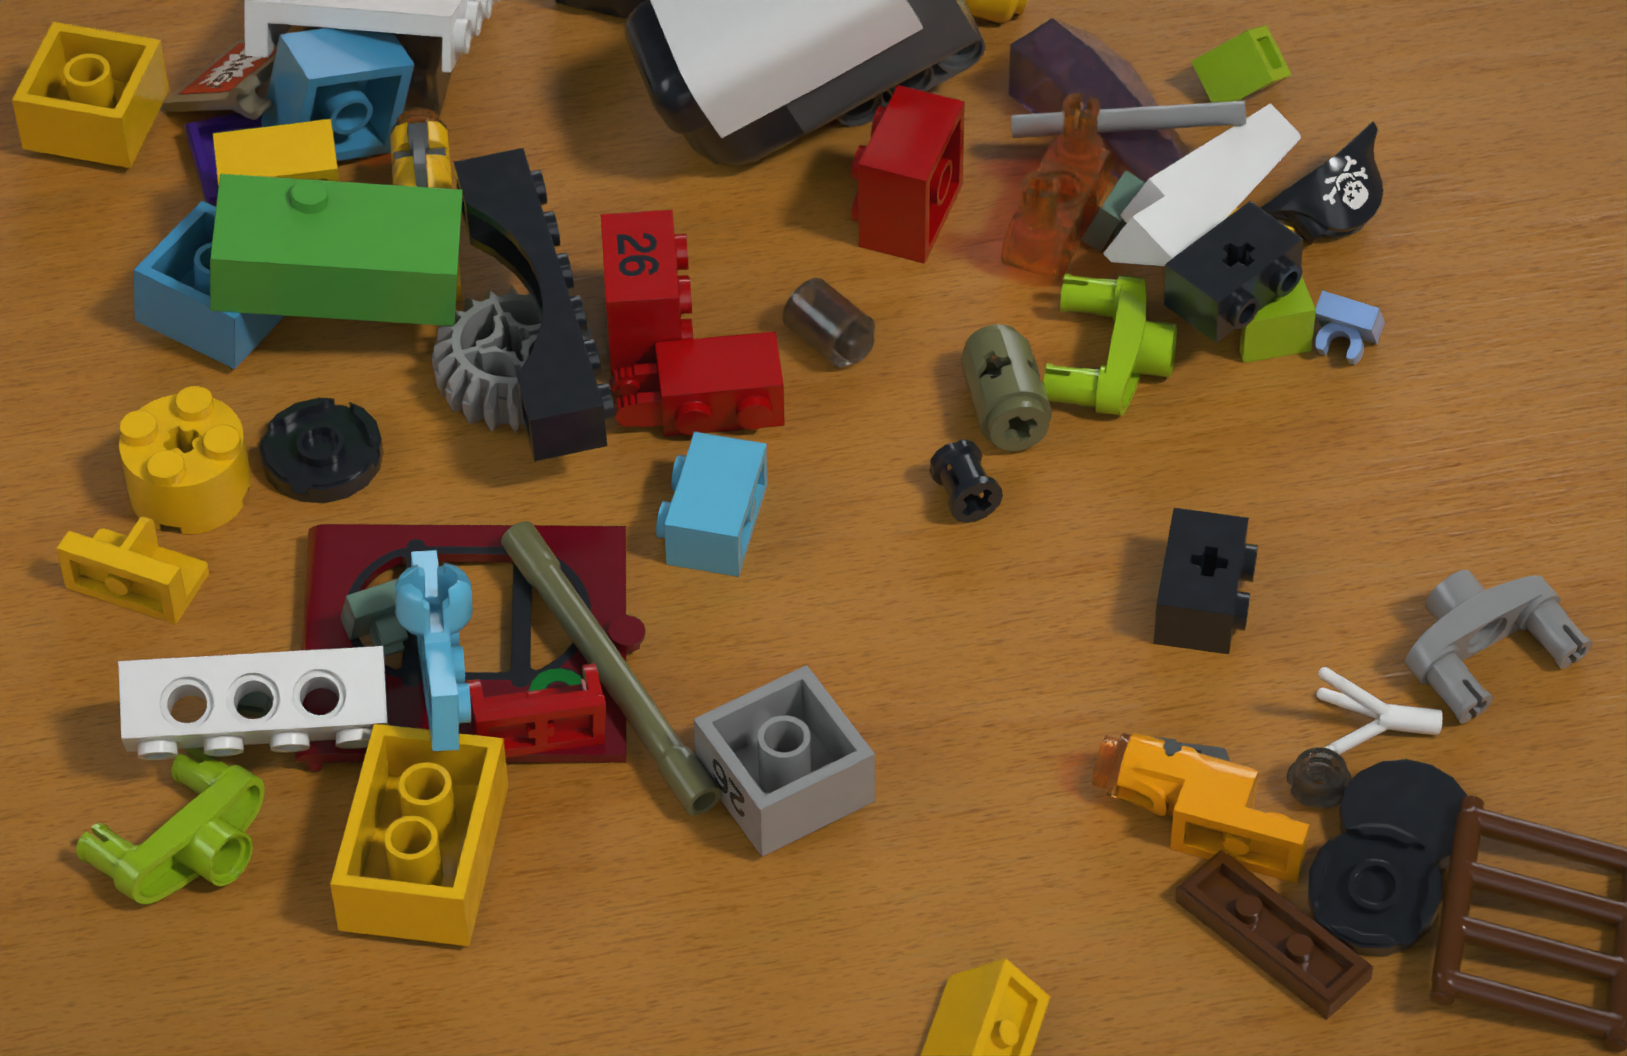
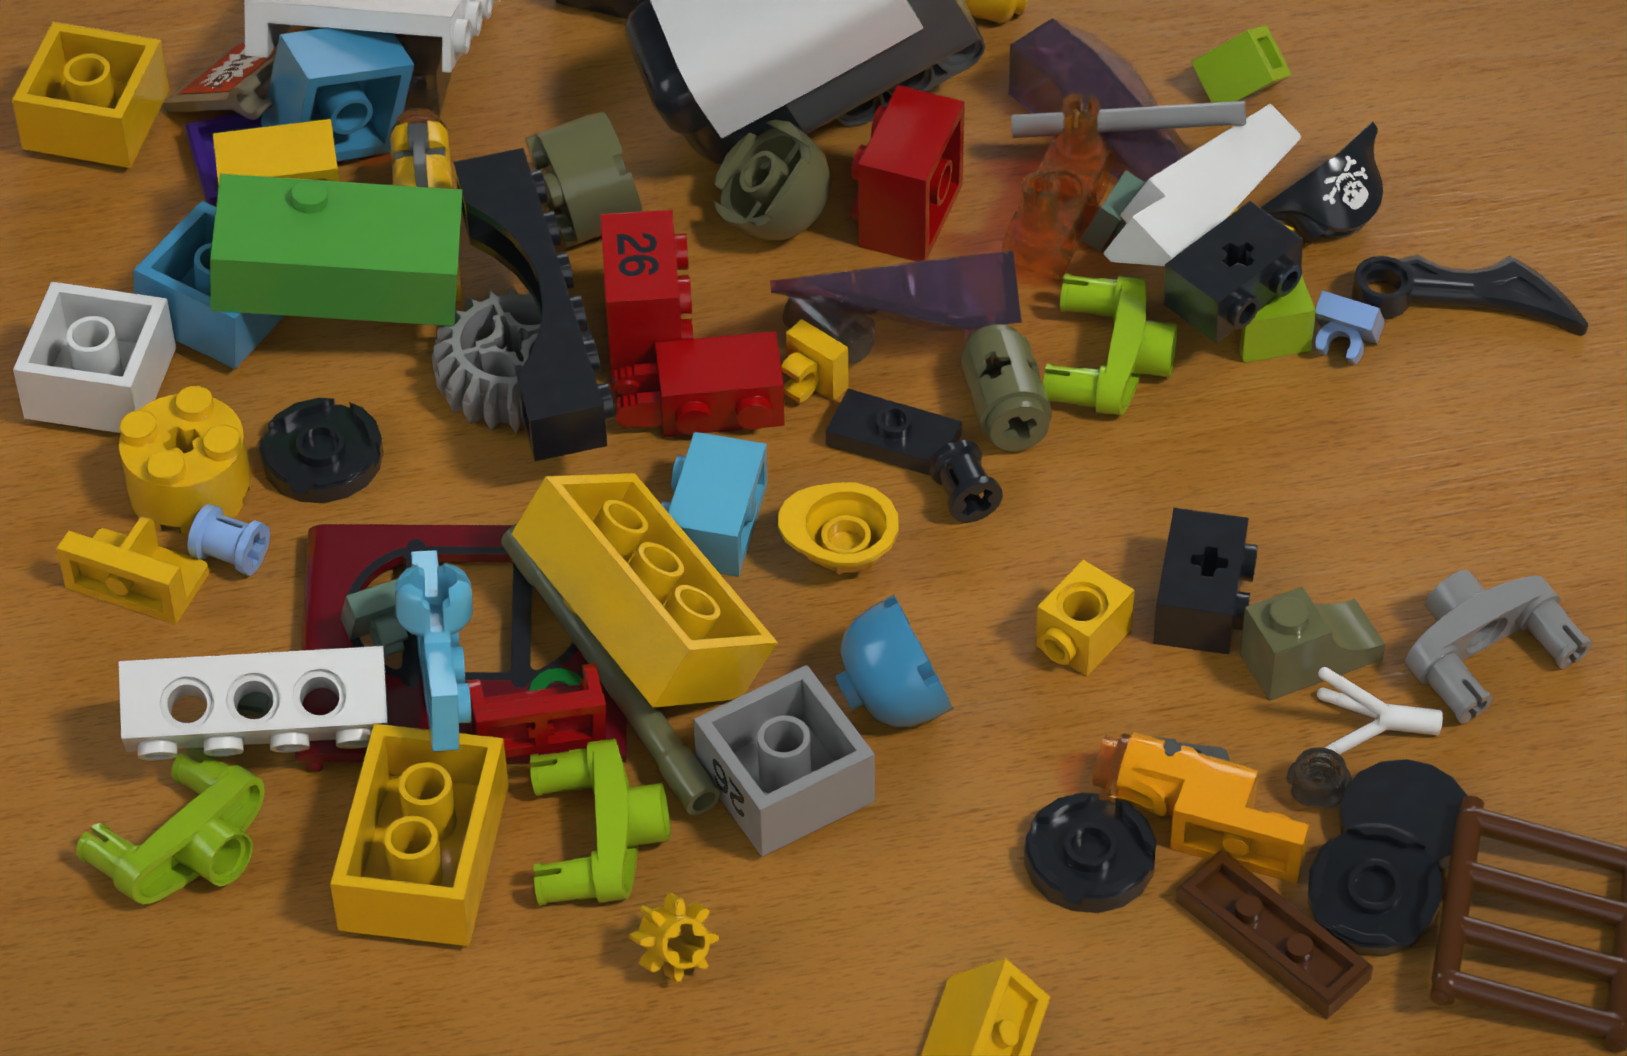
none -> white brick [13,282,176,433]
none -> light blue bush [187,504,270,576]
none -> yellow brick [511,473,778,707]
none -> olive brick [525,111,643,248]
none -> lime connector [530,739,671,906]
none -> yellow gear [629,893,719,982]
none -> olive cylinder [714,120,832,241]
none -> clear purple wedge [770,251,1022,341]
none -> yellow piece [778,482,899,576]
none -> yellow tile [781,319,849,403]
none -> black plate [826,389,962,476]
none -> dark azure cylinder [835,594,954,728]
none -> black tile [1024,792,1156,913]
none -> yellow brick [1036,560,1135,677]
none -> olive arch [1240,587,1385,701]
none -> black piece [1351,254,1588,336]

